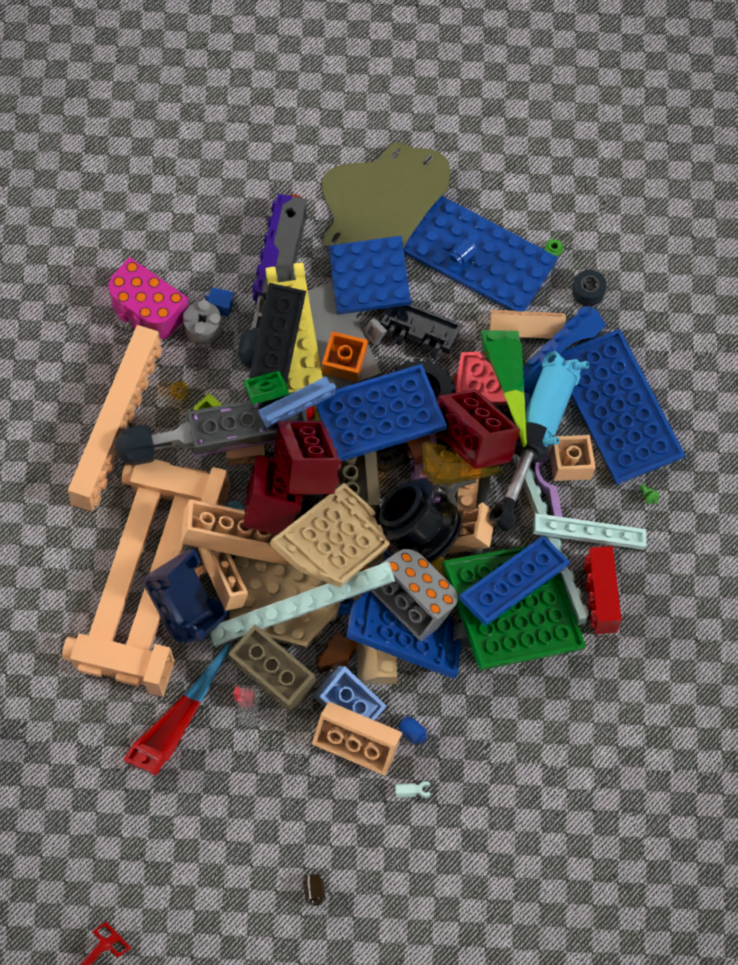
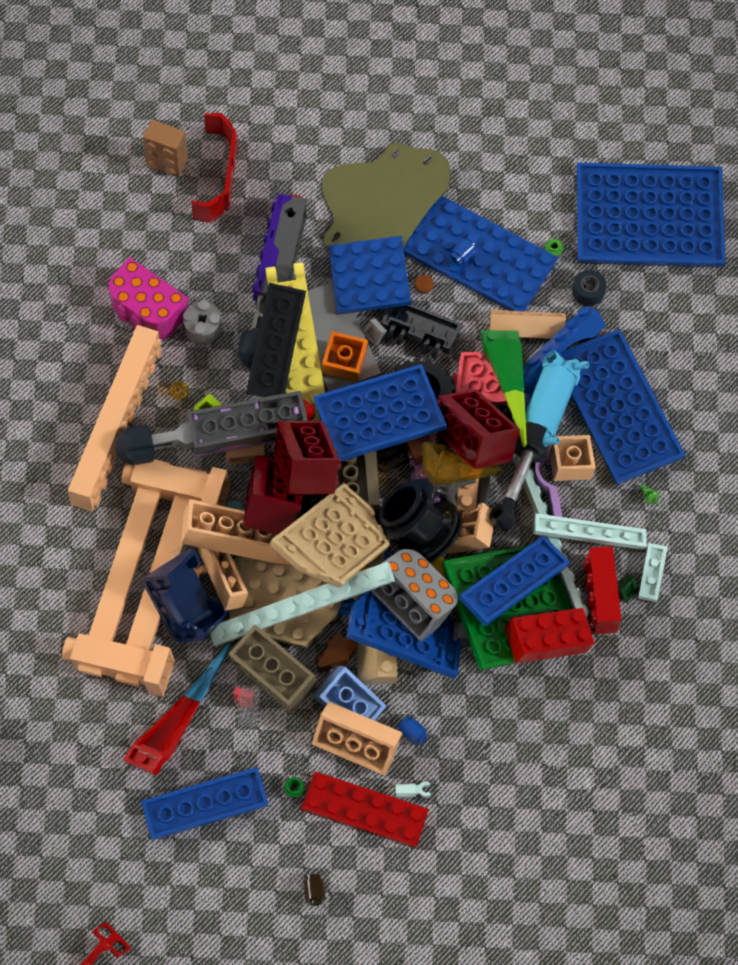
blue brick [205,287,234,316] -> none
green tile [243,371,290,405] -> none
medium blue fence [258,377,336,429] -> none
none -> blue plate [141,767,269,841]
none -> medium nougat brick [143,119,188,177]
none -> red windscreen [191,113,238,223]
none -> green plate [284,777,304,797]
none -> red plate [301,771,429,848]
none -> dark orange tile [415,275,433,294]
none -> red brick [504,608,595,664]
none -> blue plate [576,162,726,267]
none -> dark green tile [618,575,639,603]
none -> light aqua plate [638,543,668,603]

